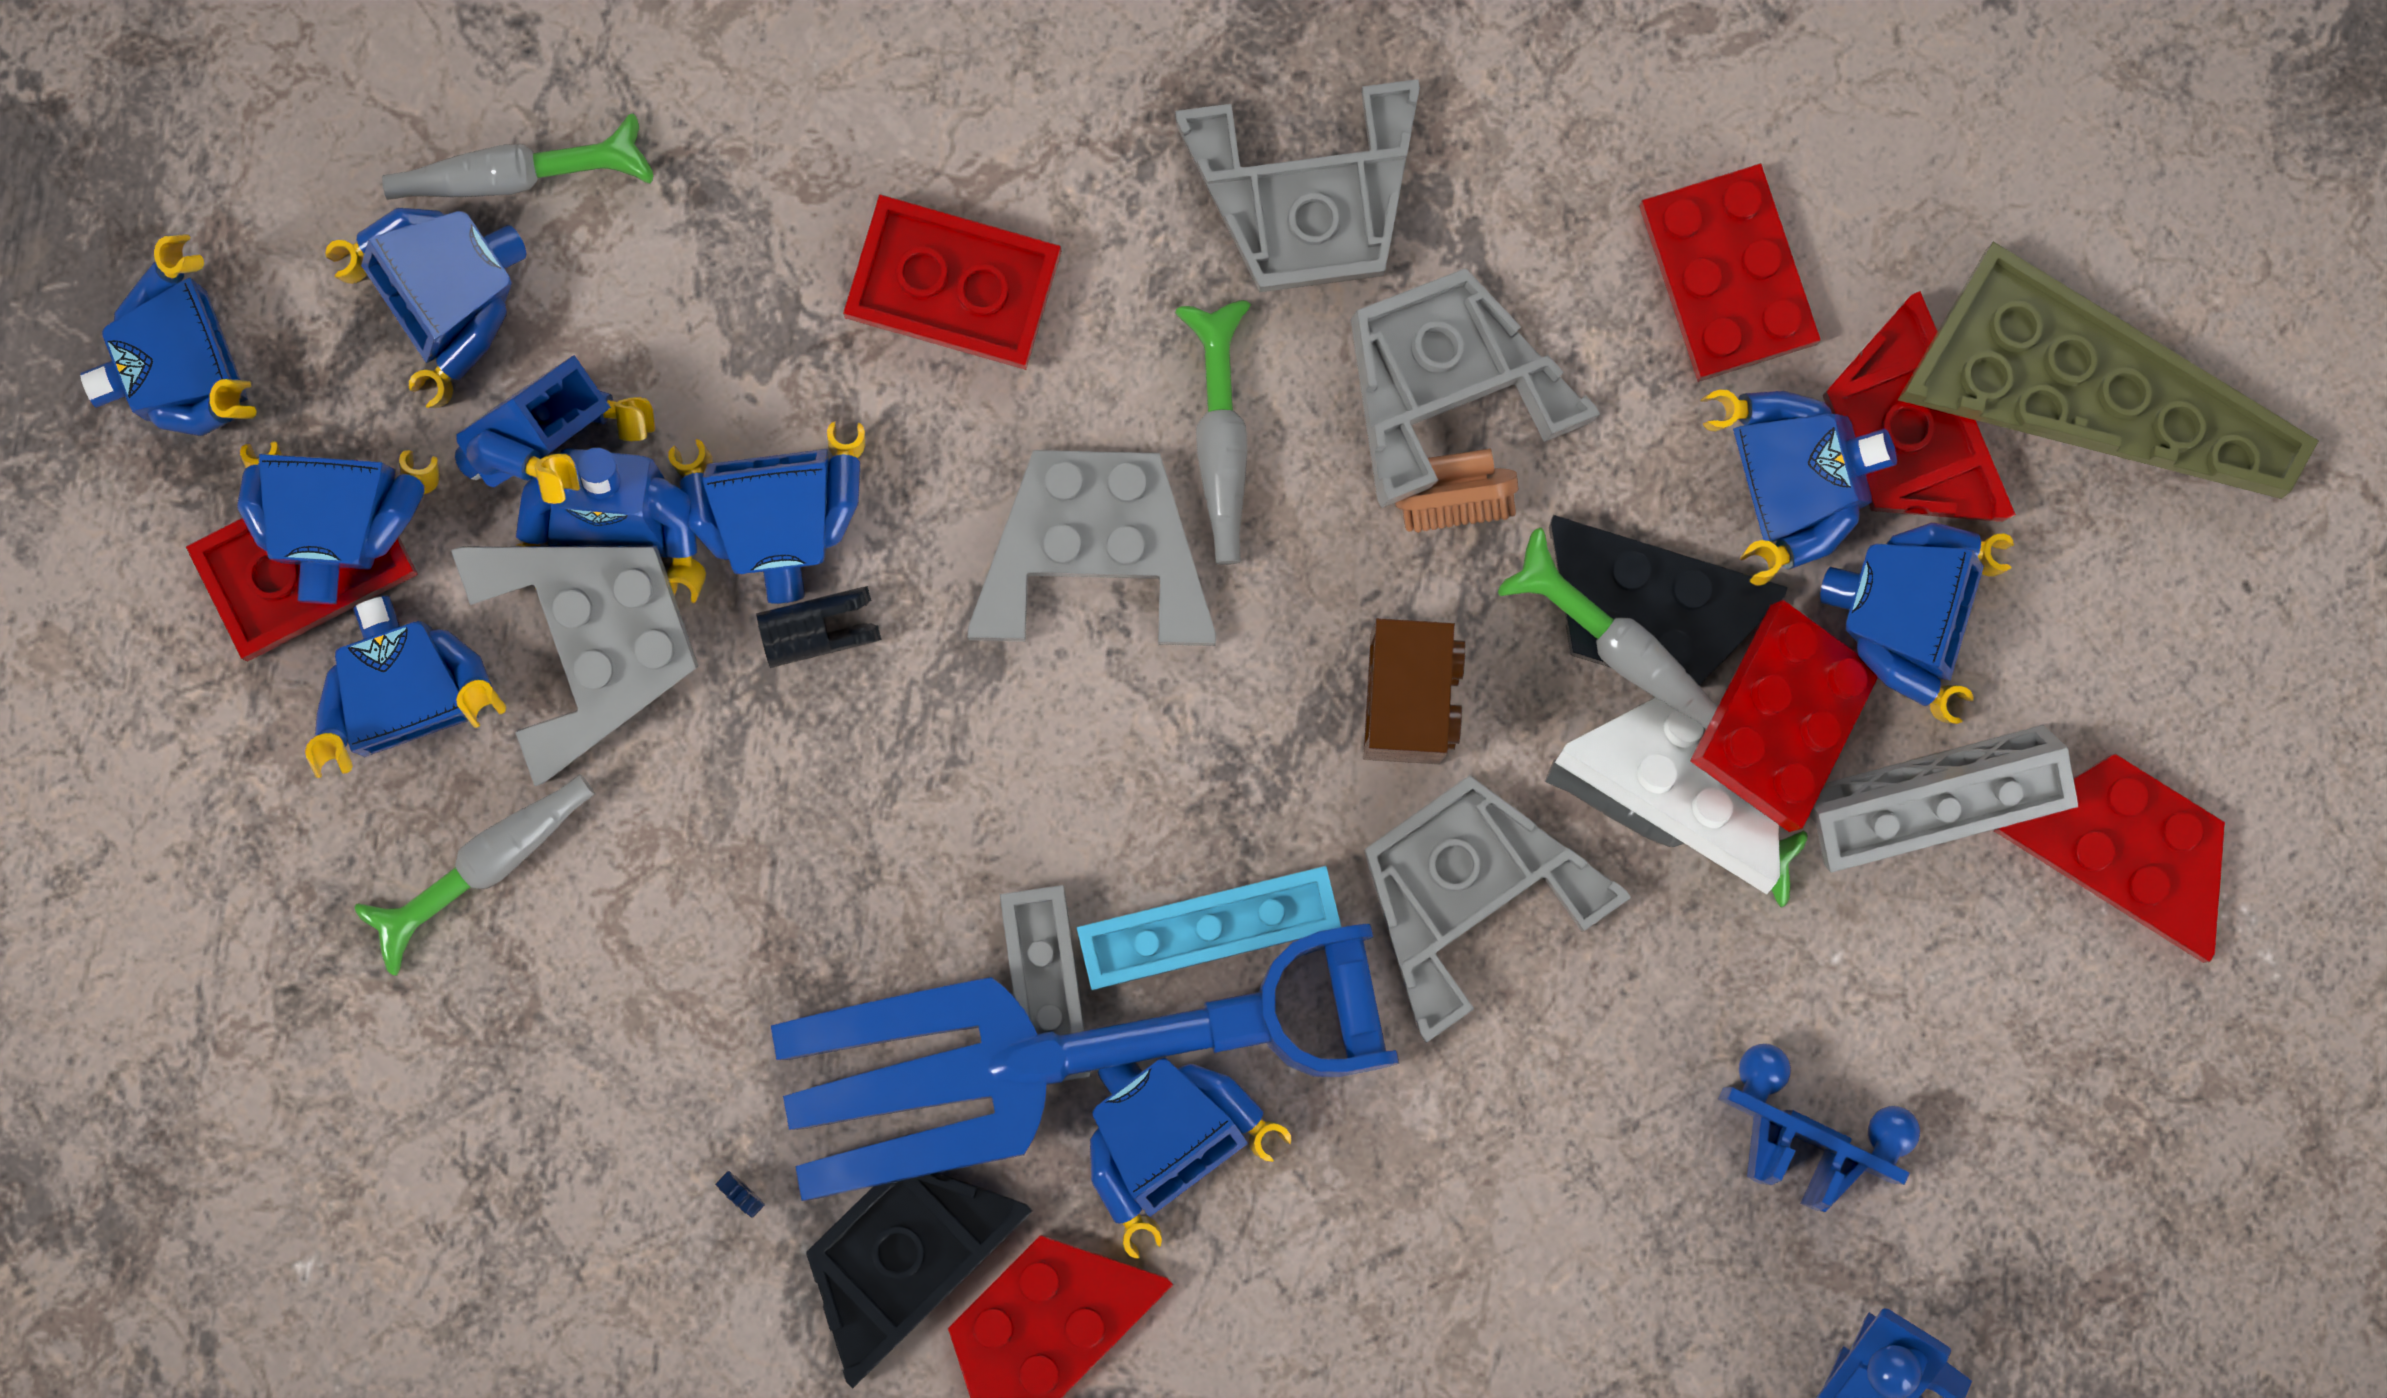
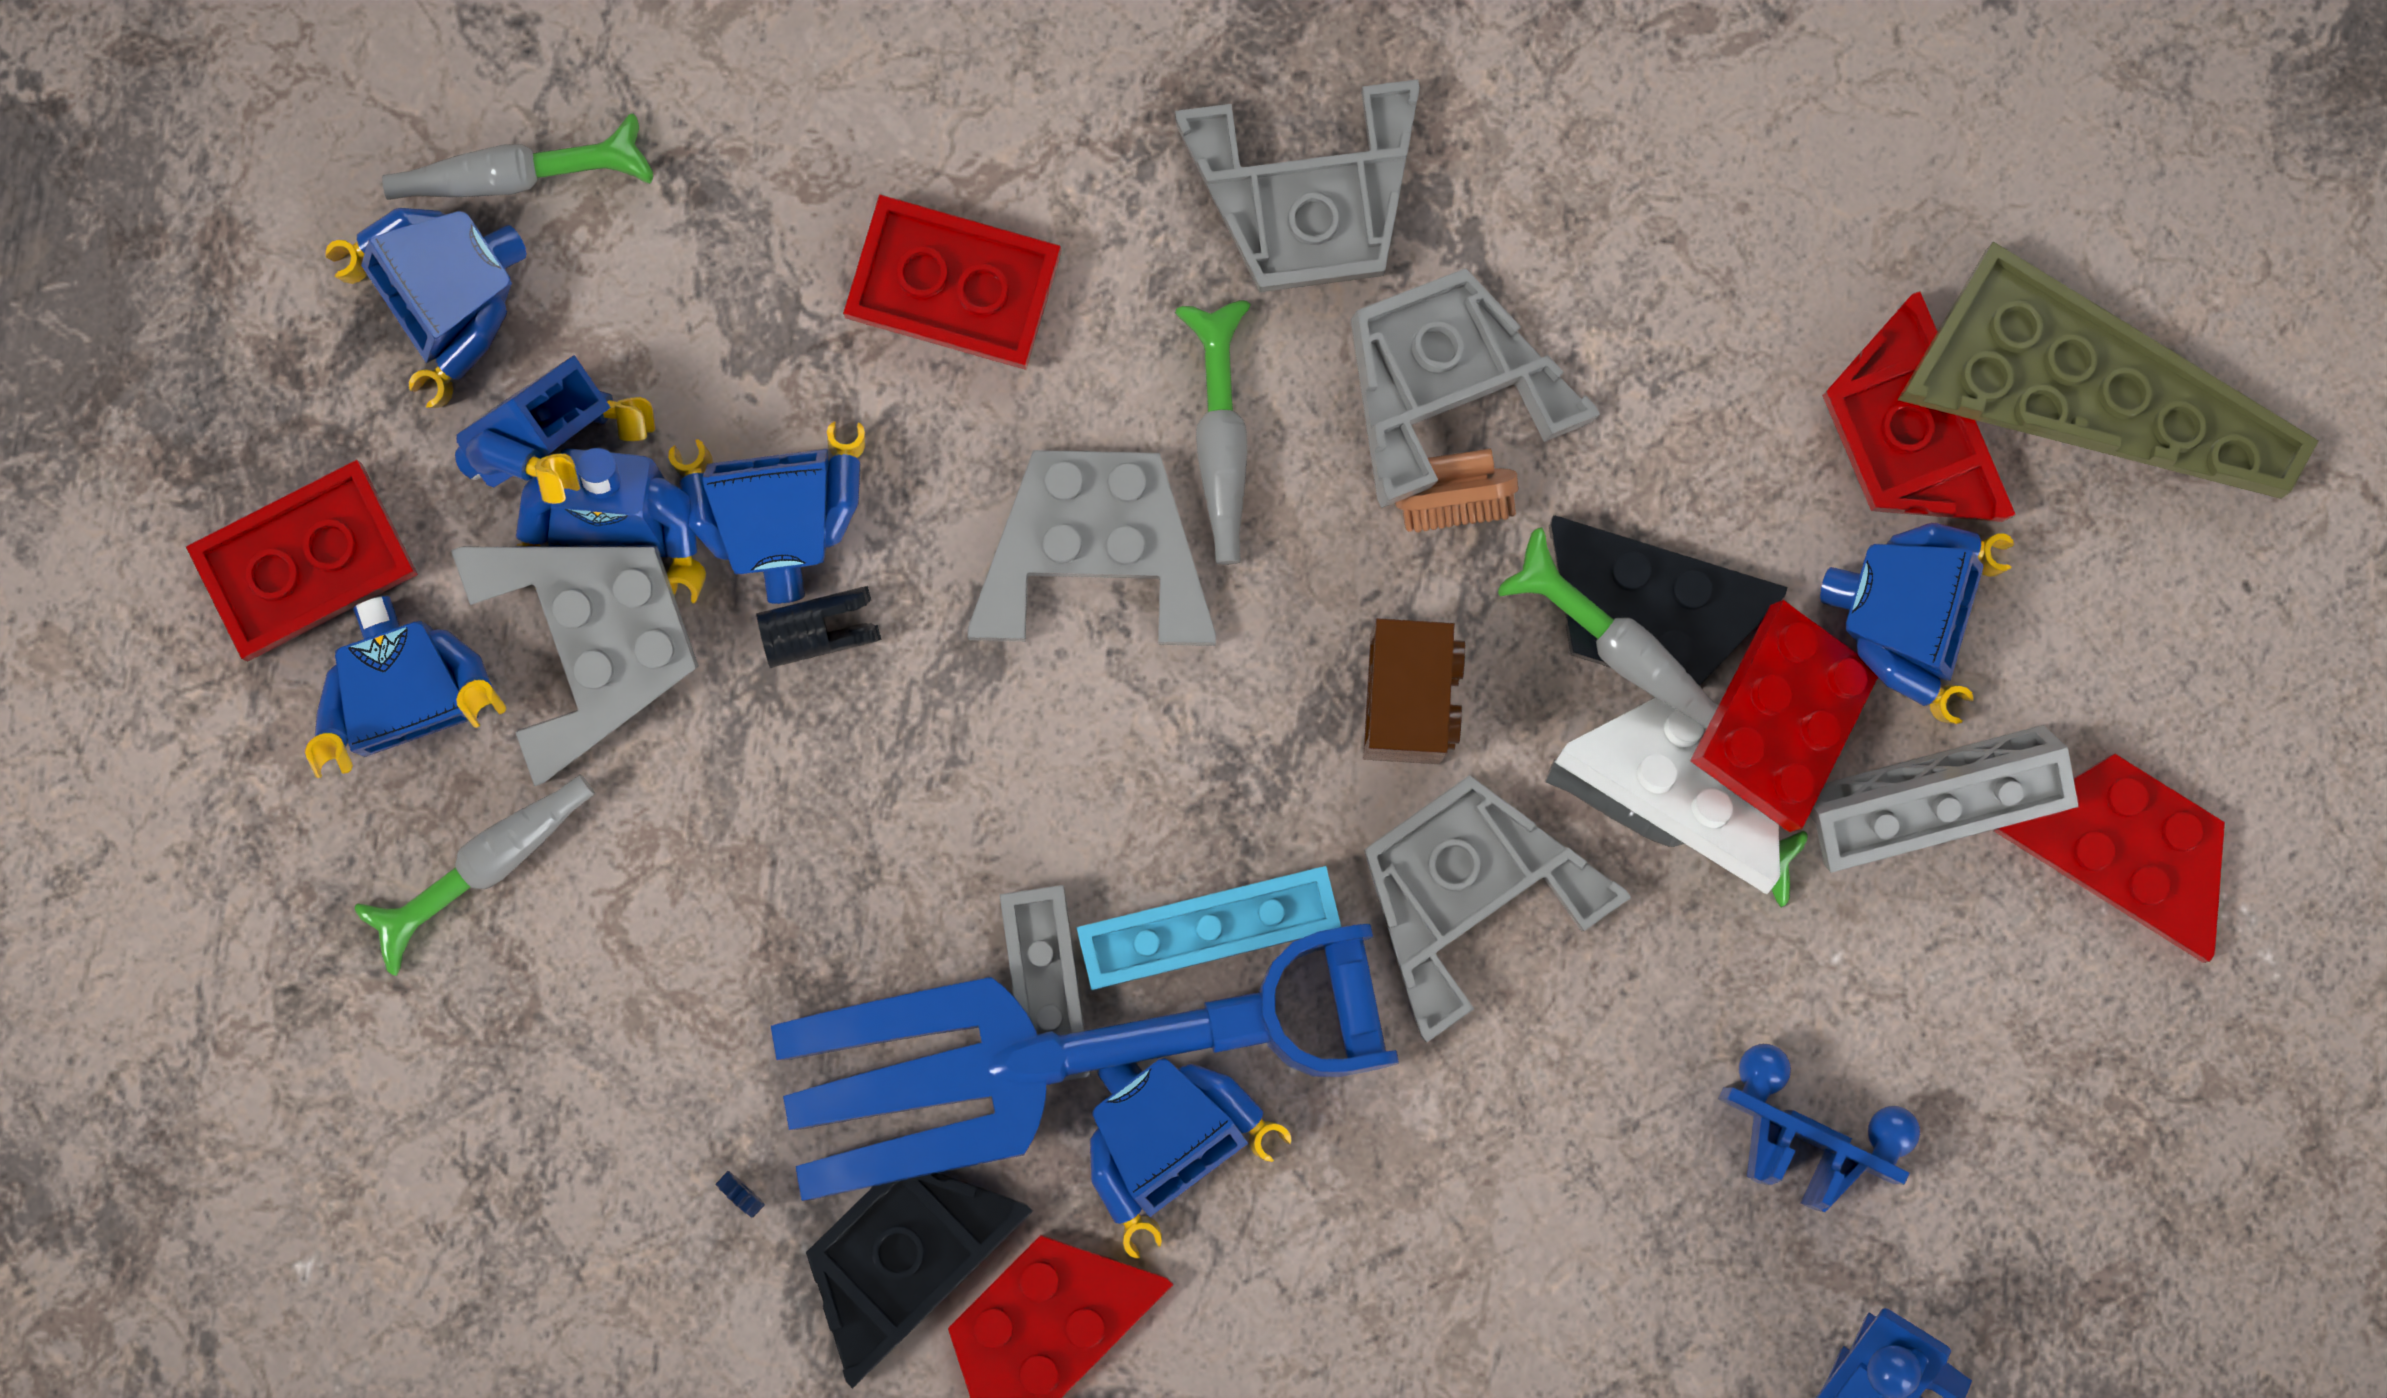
blue torso [80,234,257,436] -> none
blue torso [237,441,439,604] -> none
red plate [1639,163,1821,382] -> none
blue torso [1700,389,1897,586] -> none

